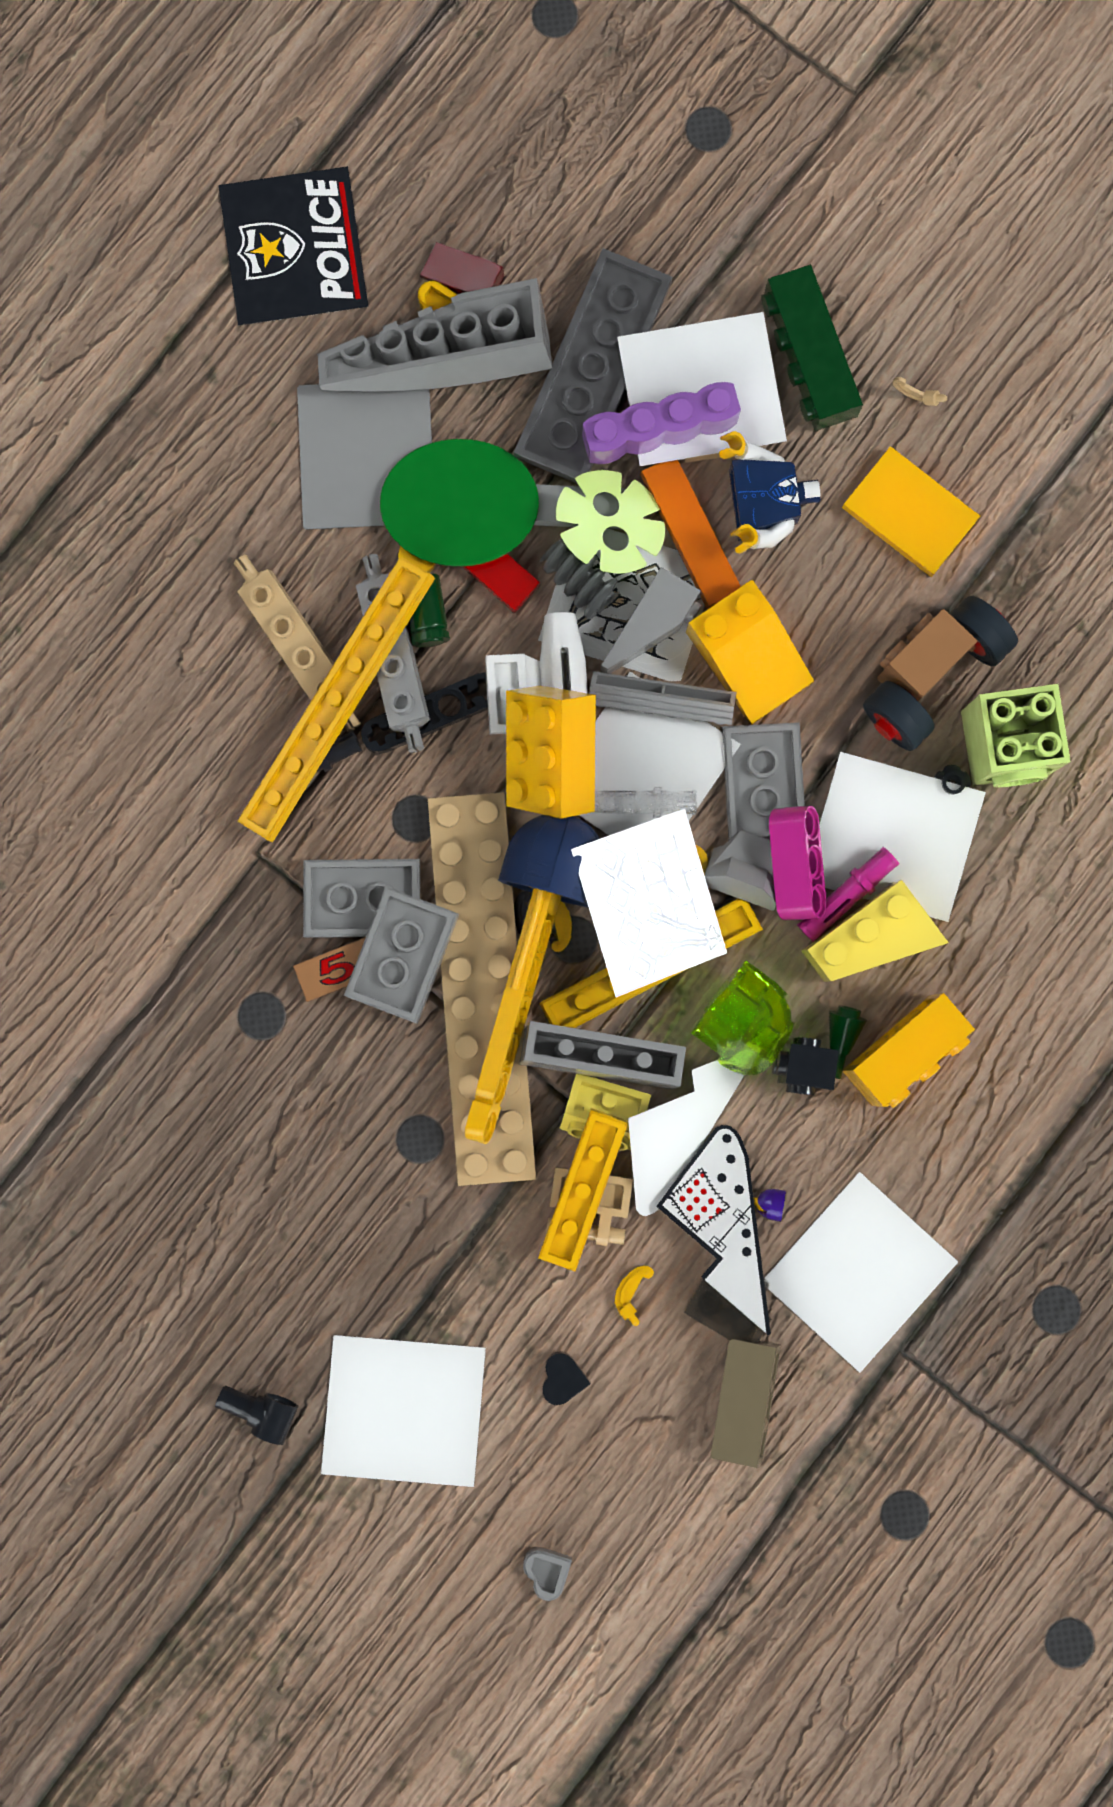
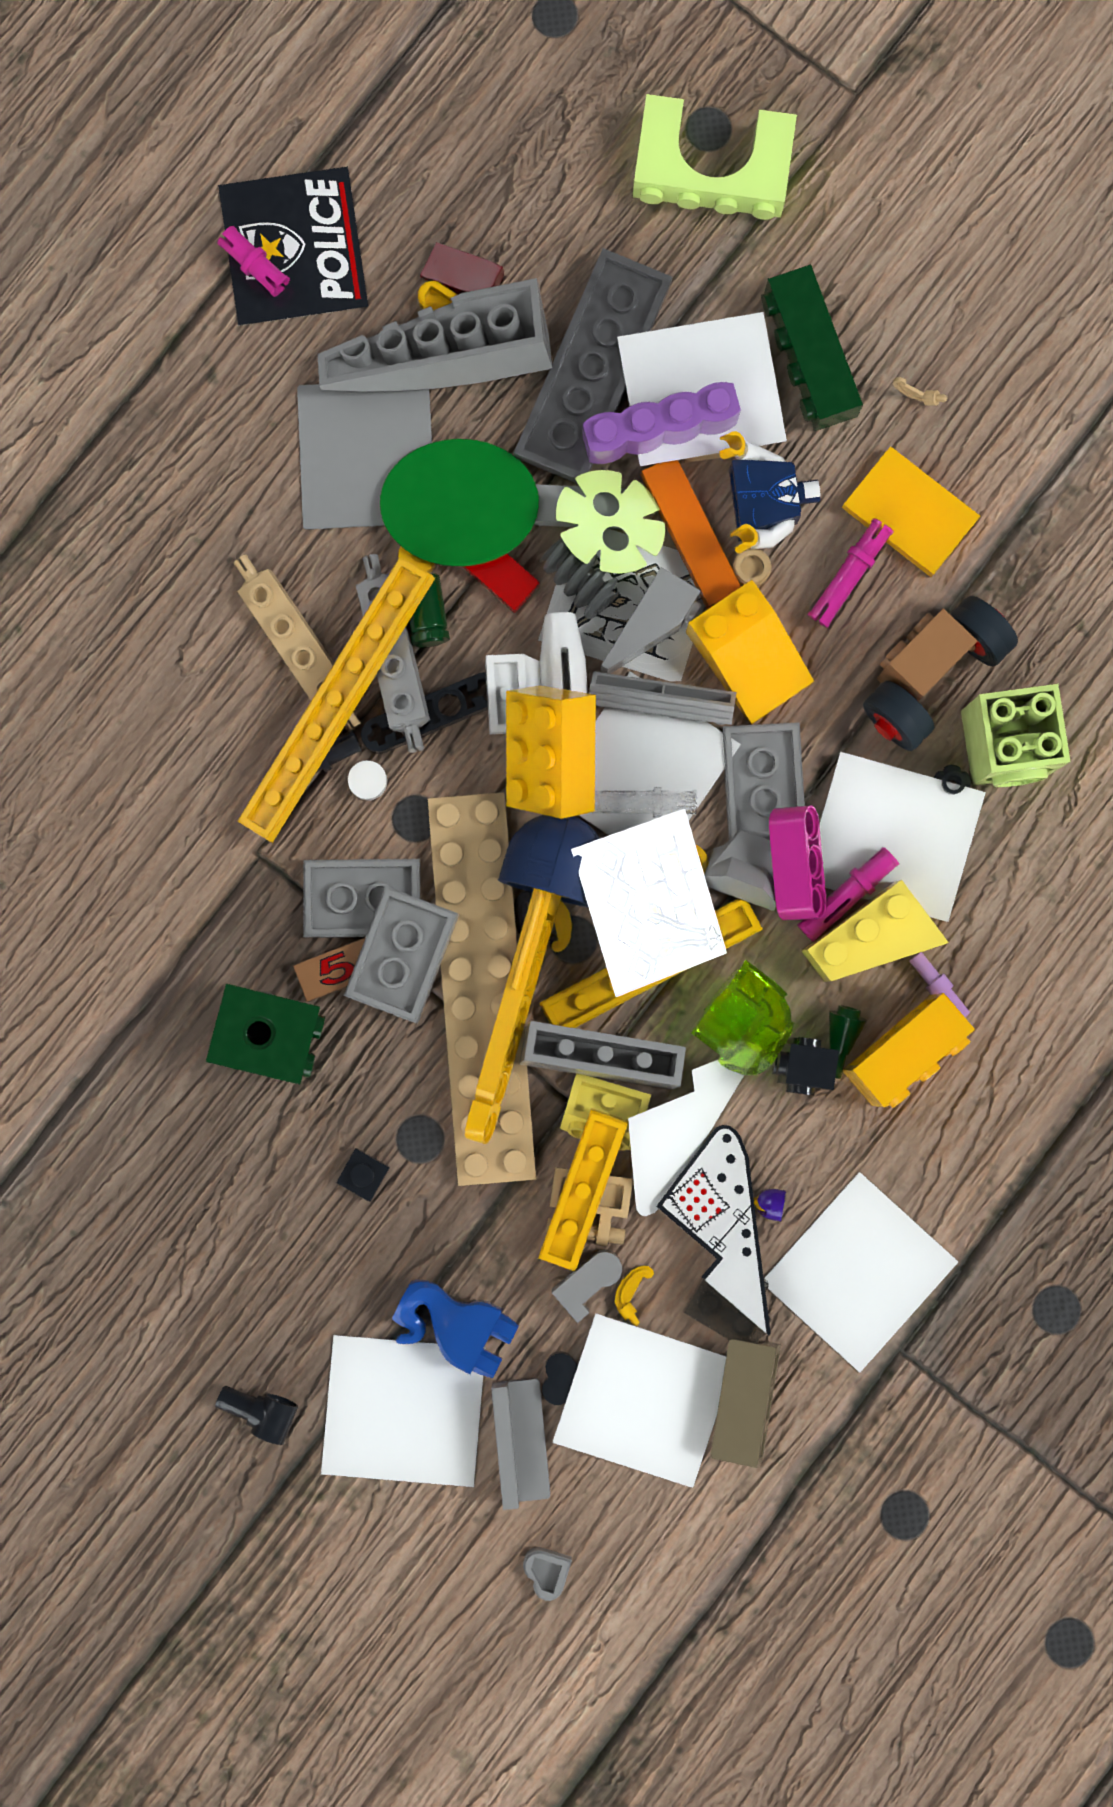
none -> dark green brick [206,983,325,1085]
none -> dark pink pin [217,226,290,297]
none -> black plate [336,1148,390,1202]
none -> white tile [348,760,387,800]
none -> blue hips [392,1280,519,1378]
none -> light grey panel [491,1378,551,1510]
none -> light grey leg [552,1249,622,1323]
none -> white sticker [552,1313,726,1488]
none -> yellowish green arch [633,94,797,220]
none -> tan tile [732,548,771,587]
none -> dark pink pin [807,518,894,628]
none -> lavender bar [909,952,970,1017]

